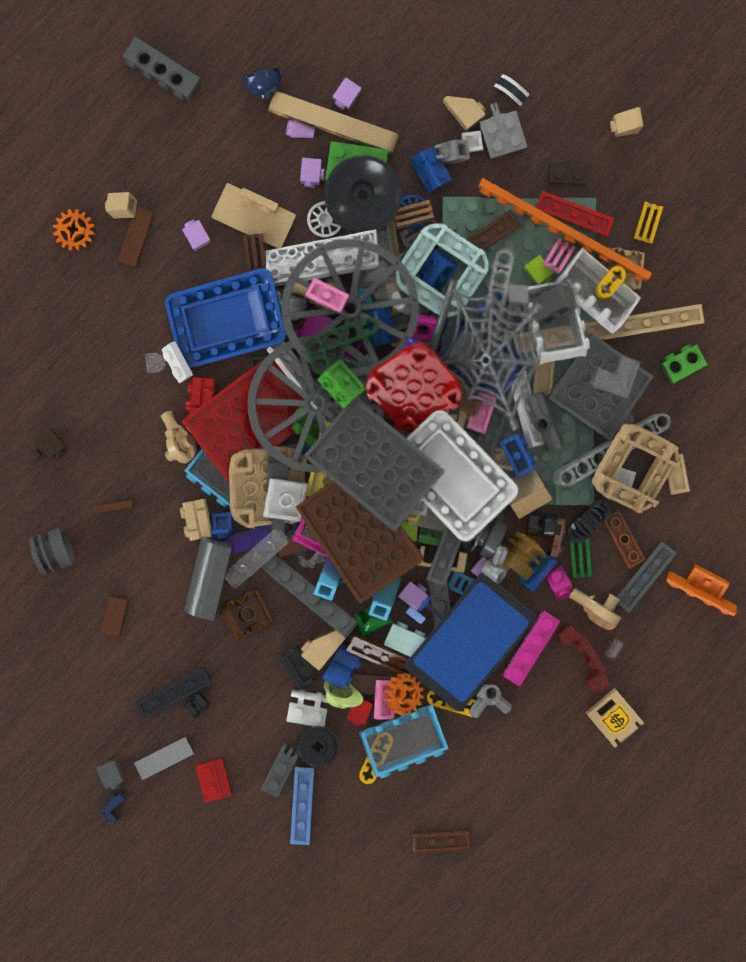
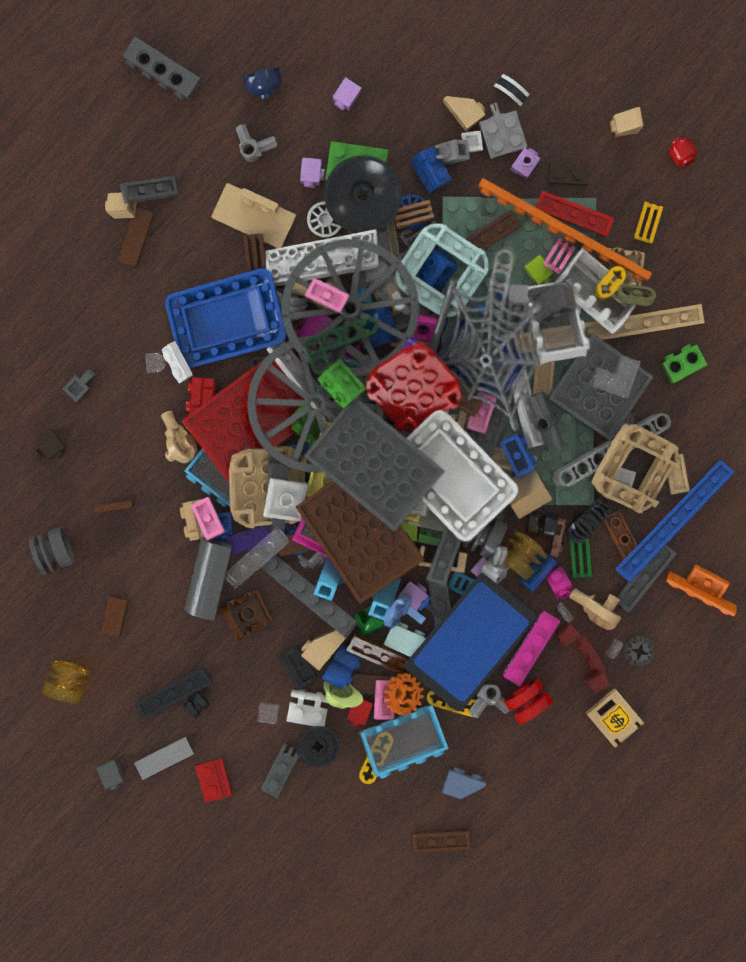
orange gear [53,209,95,251] -> none
dark blue bracket [102,791,126,823] -> none
lavender brick [182,220,211,251] -> none
tan beam [268,91,399,154] -> none
lavender cone [286,119,315,138] -> none
medium blue plate [290,766,314,845] -> none
none -> clear yellow wheel [41,660,90,704]
none -> dark grey plate [63,369,96,402]
none -> dark grey tile [120,176,179,204]
none -> bright pink plate [191,497,225,541]
none -> light grey axle [236,124,277,162]
none -> clear tile [257,702,279,724]
none -> medium blue tile [384,593,412,629]
none -> sand blue slope [442,767,486,799]
none -> red wheel [504,678,554,725]
none -> lavender brick [510,147,540,180]
none -> clear tile [556,602,574,623]
none -> blue plate [615,460,735,583]
none -> olive plate [616,284,656,306]
none -> dark grey gear [624,636,654,667]
none -> red head [669,137,697,167]

